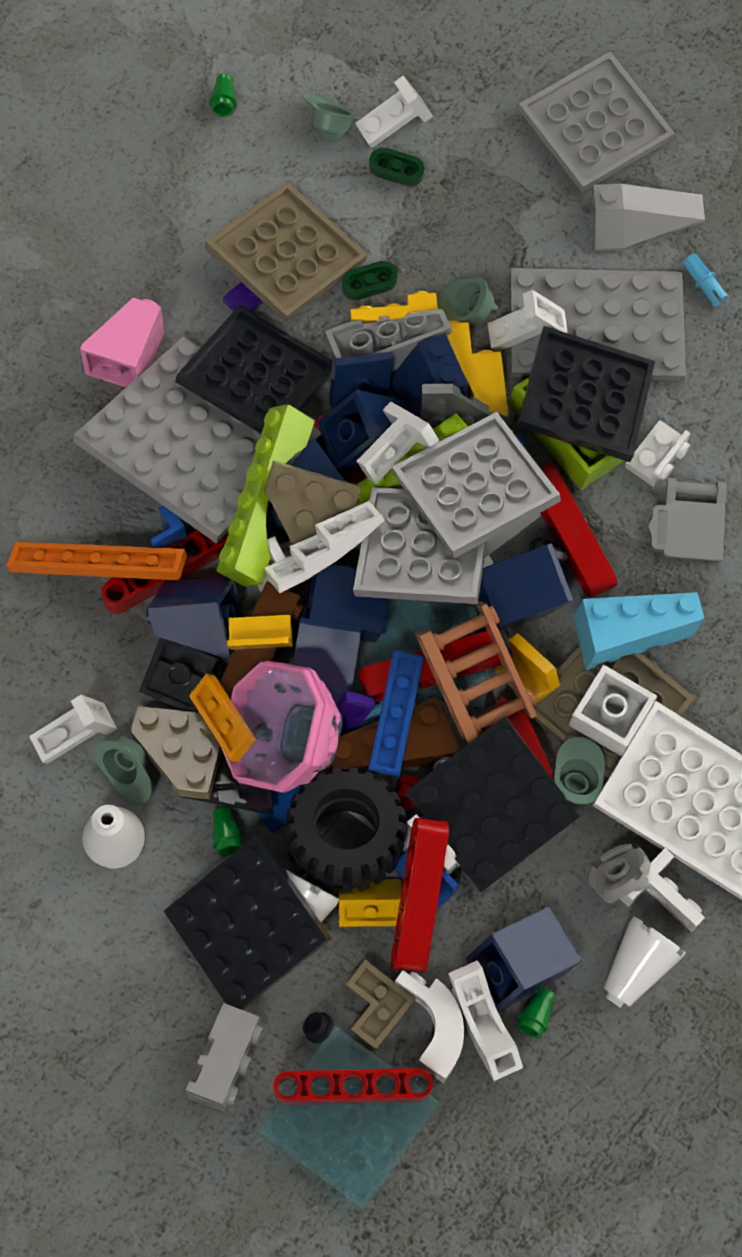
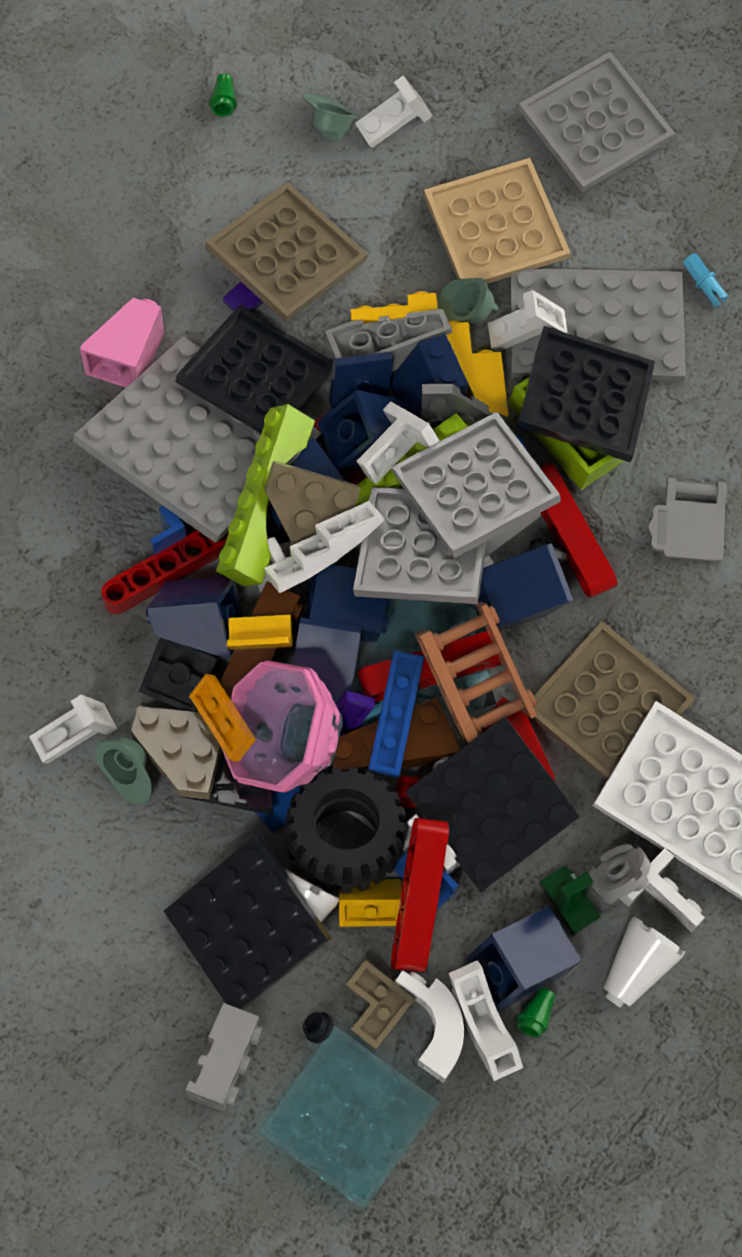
orange plate [7,542,187,580] -> none
white cone [82,805,145,869] -> none
green cone [212,807,243,856] -> none
red beam [273,1068,433,1105] -> none
dark green plate [342,261,398,300] -> none
dark green plate [369,148,424,186] -> none
yellow panel [495,633,560,703] -> none
sand green piece [554,737,605,807] -> none
white brick [569,664,657,756] -> none
medium azure wedge [573,592,704,670] -> none
light grey wedge [590,184,705,252] -> none
white bracket [625,420,691,487] -> none
none -> tan plate [424,158,571,284]
none -> dark green bracket [539,865,601,935]

